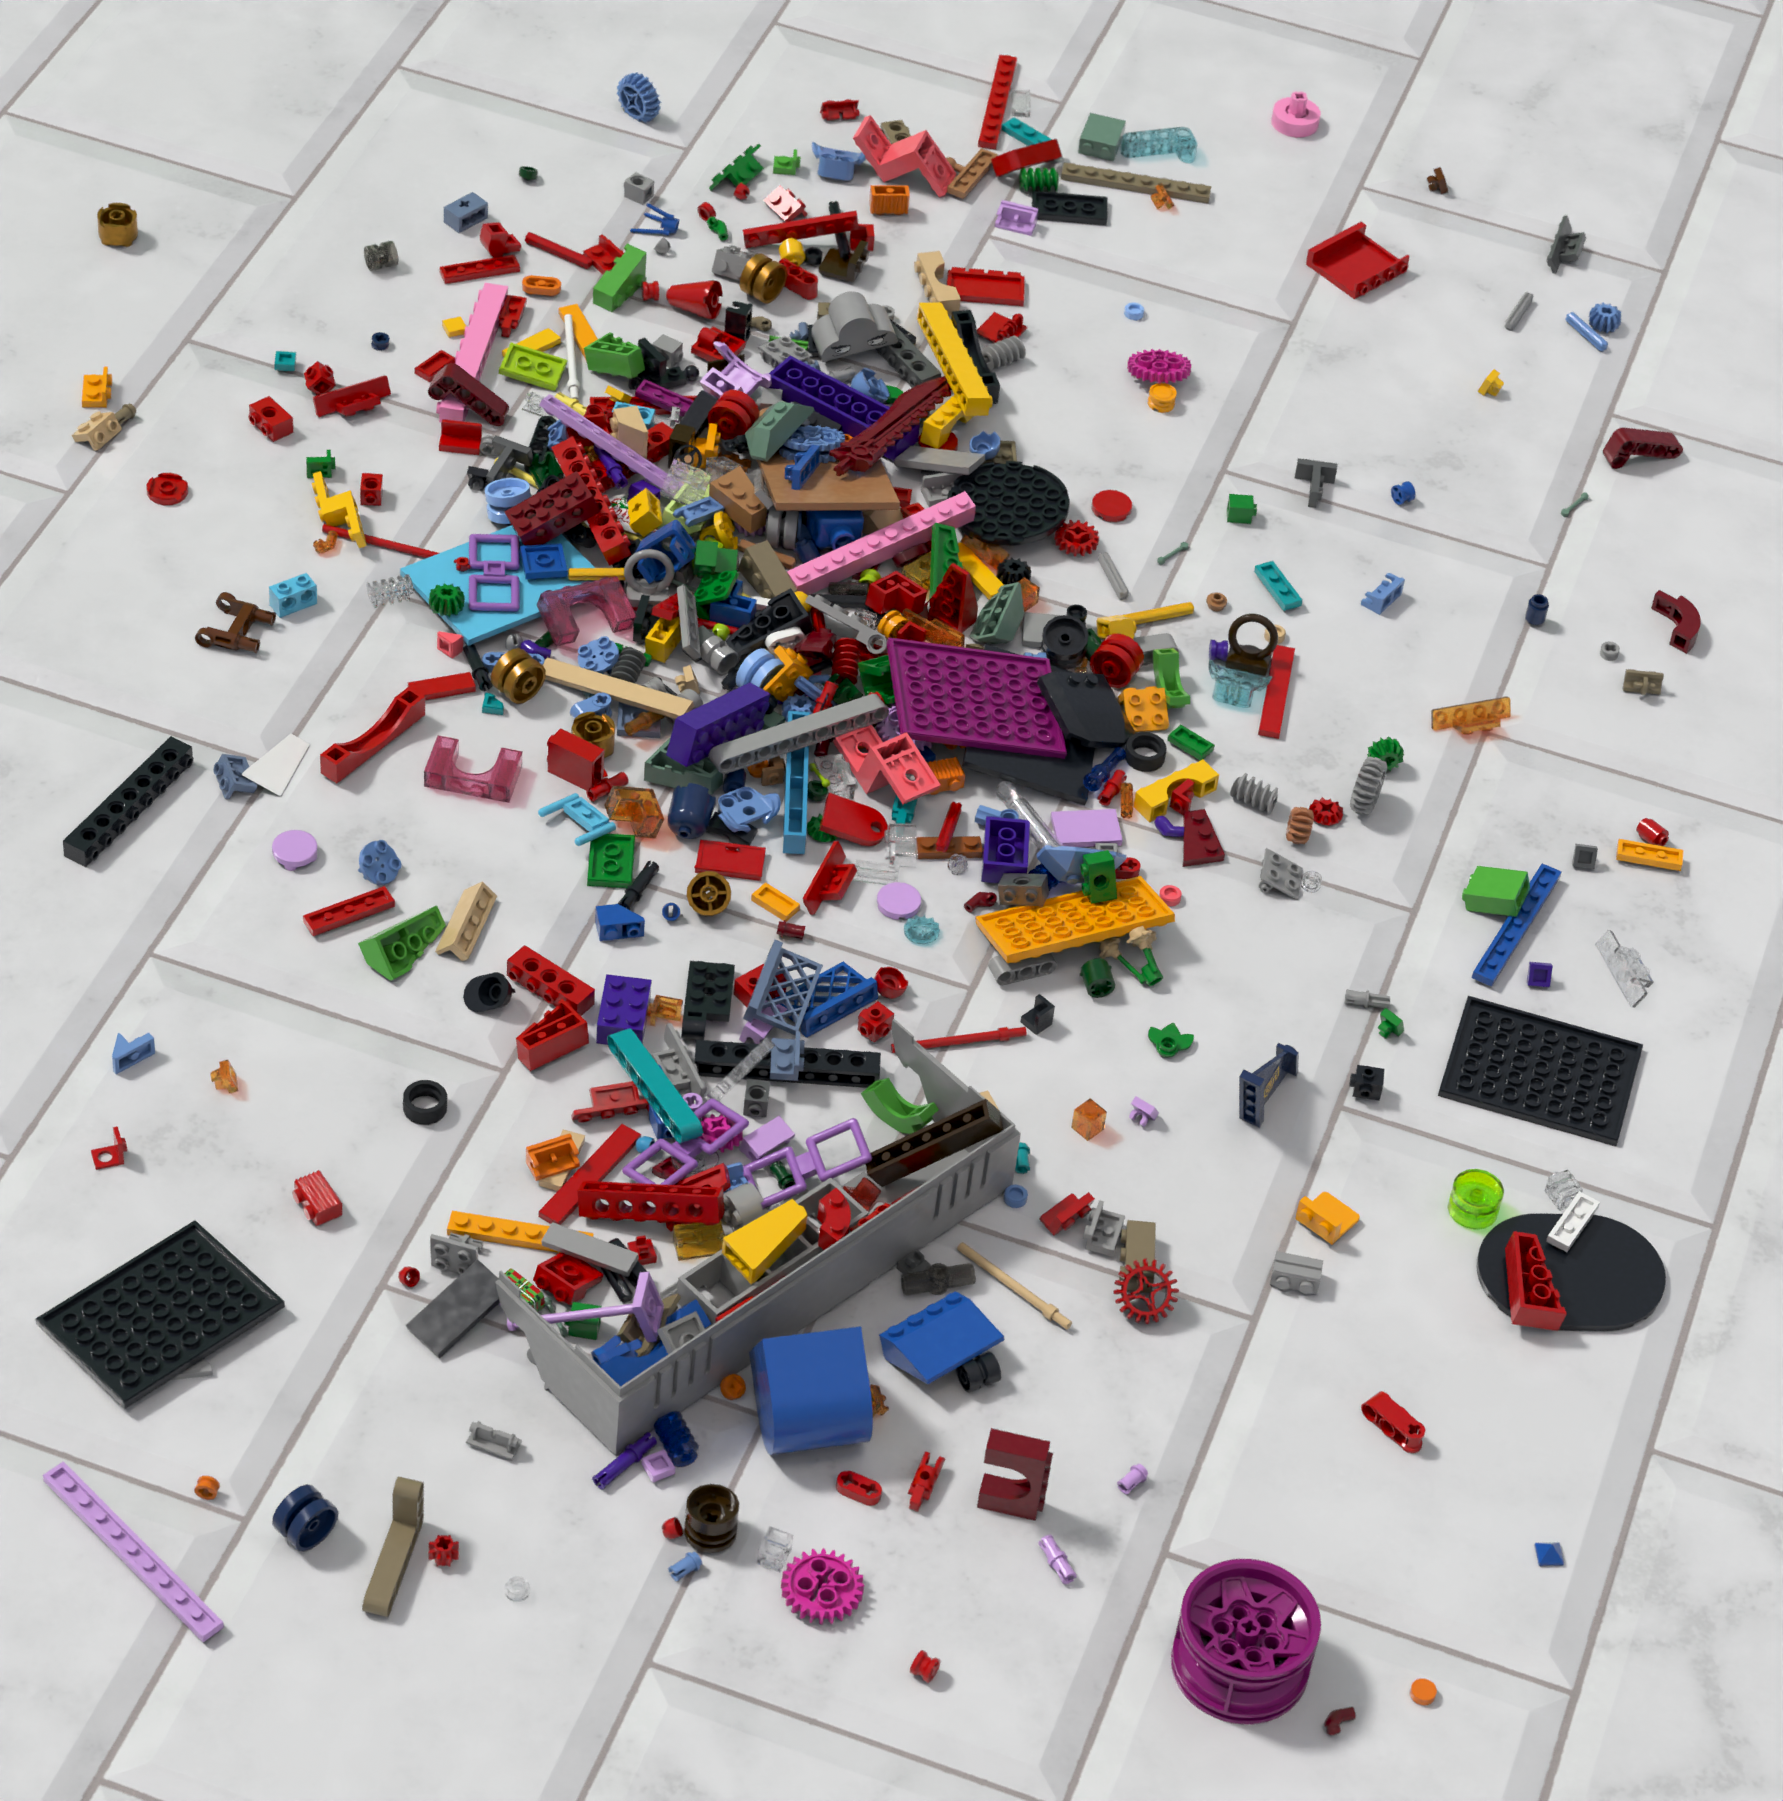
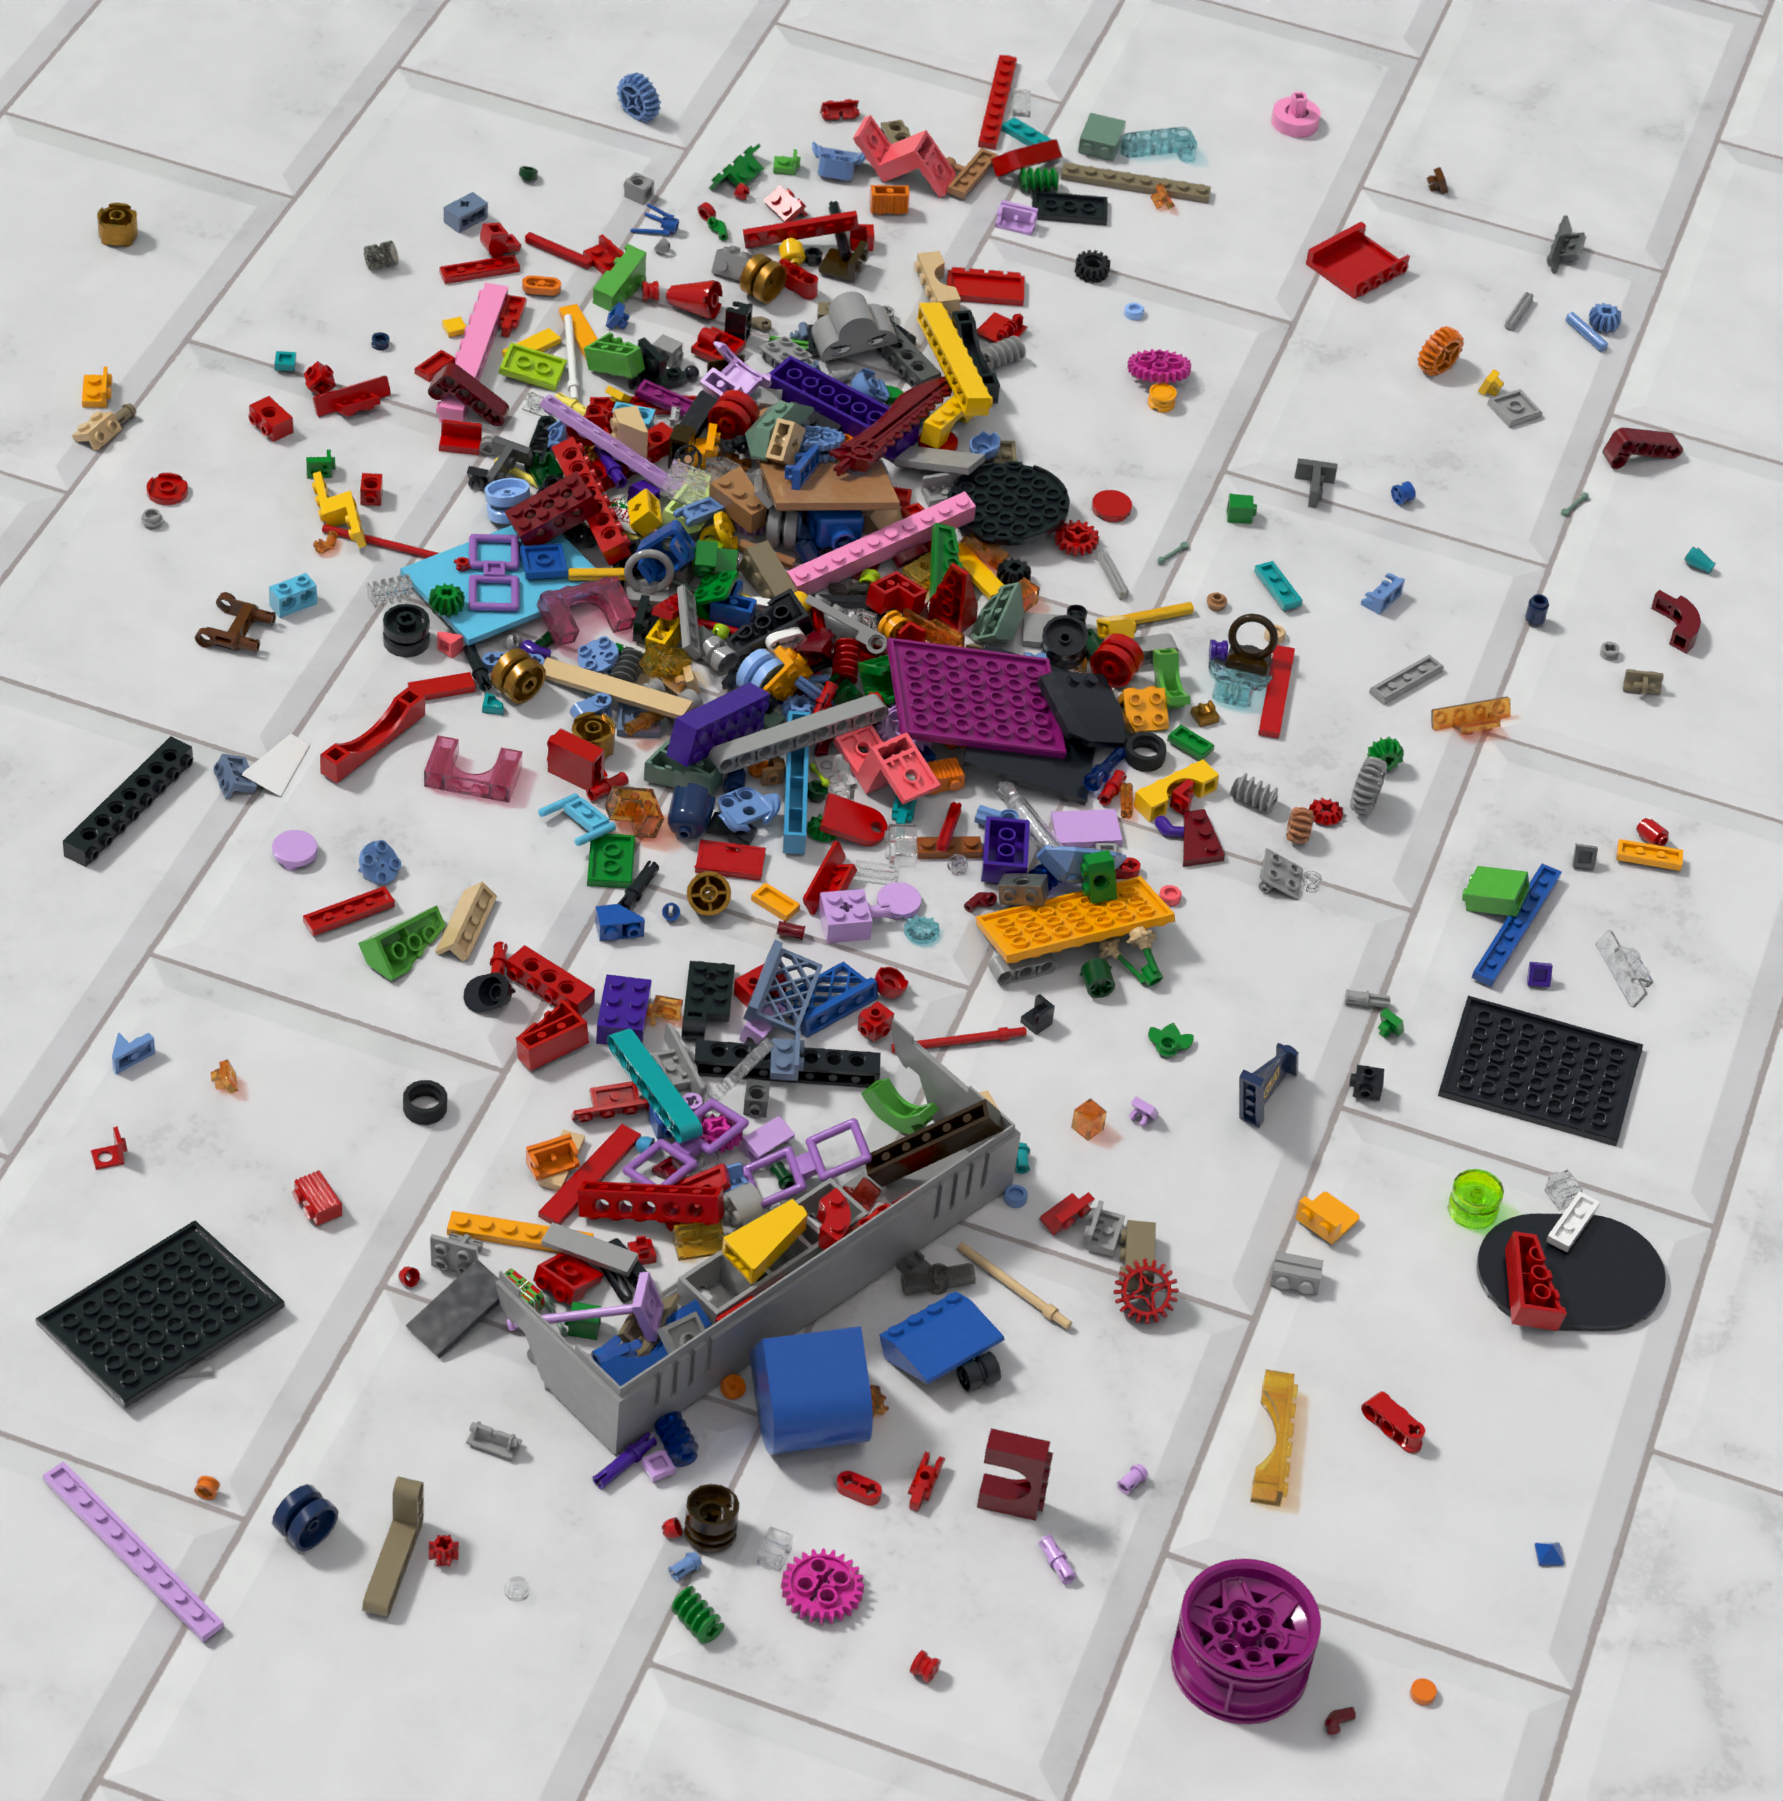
none -> light grey plate [141,508,162,527]
none -> black wheel [383,604,430,658]
none -> red pin [490,941,508,975]
none -> blue tile [606,302,630,330]
none -> clear yellow brick [639,642,693,681]
none -> green piece [671,1586,725,1644]
none -> tan brick [765,418,806,466]
none -> lavender brick [819,889,891,944]
none -> black tyre [1074,250,1111,283]
none -> pearl gold tile [1190,700,1220,727]
none -> clear yellow arch [1250,1369,1298,1507]
none -> light grey tile [1369,655,1444,705]
none -> orange gear [1418,326,1464,376]
none -> light grey tile [1487,389,1543,428]
none -> teal cone [1684,546,1716,573]

